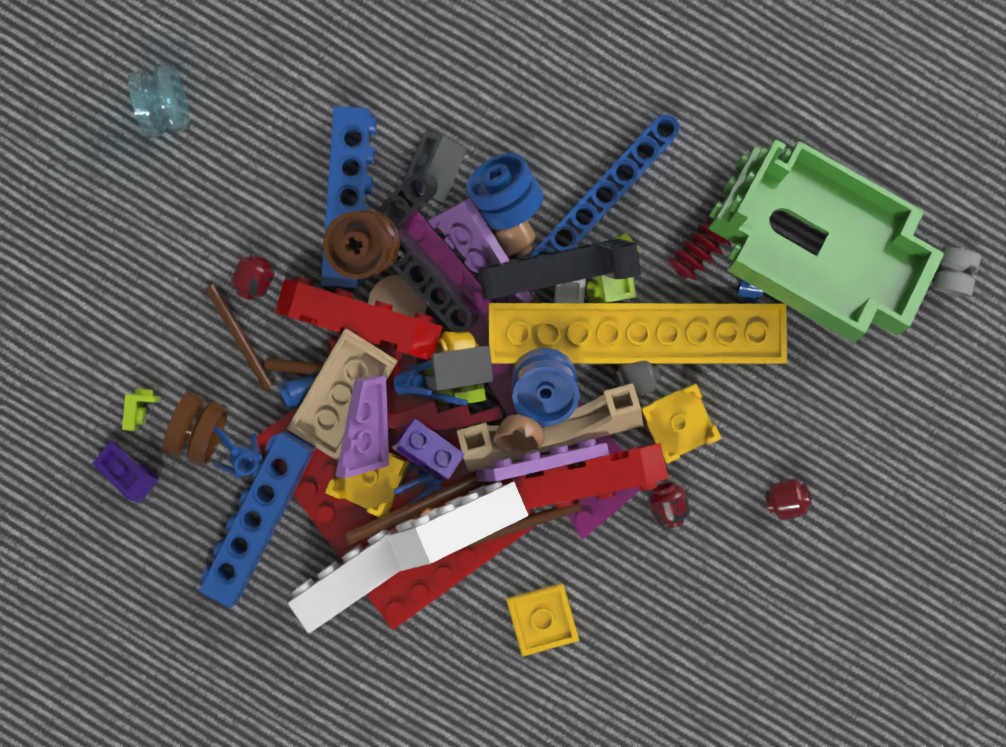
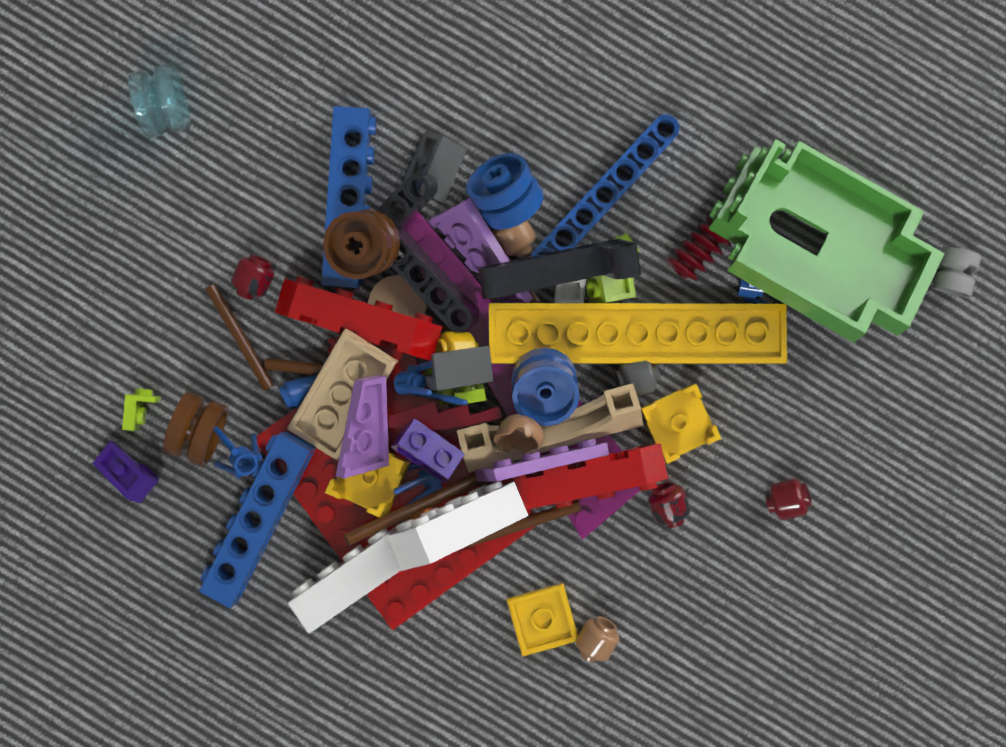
none -> medium nougat head [576,616,620,663]

